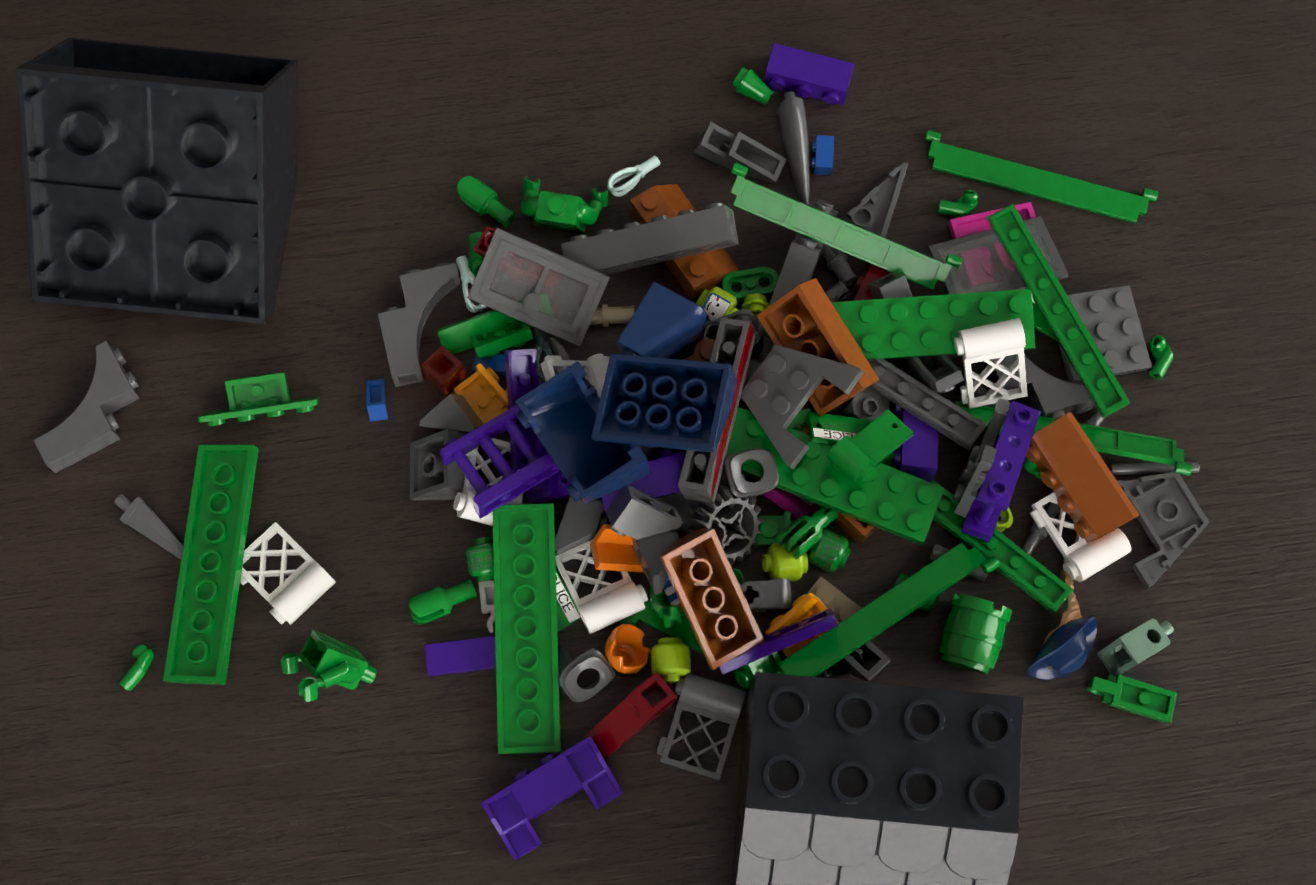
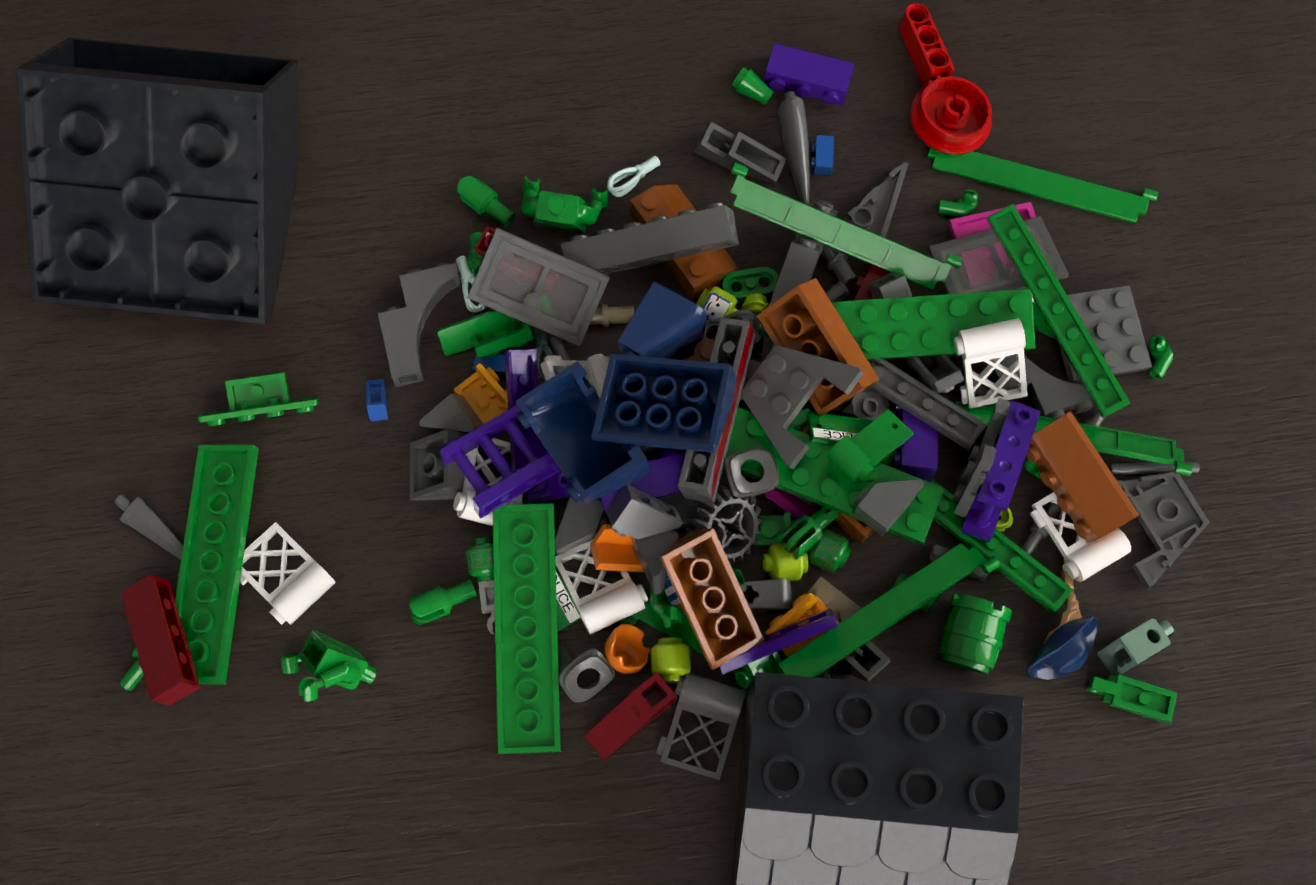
dark grey arch [34,341,140,473] -> none
clear red brick [421,345,466,396] -> none
dark purple tile [425,636,496,677] -> none
dark purple bracket [481,736,623,861] -> none
none -> dark red brick [121,574,200,705]
none -> dark grey slope [854,479,925,537]
none -> red beam [898,3,992,155]

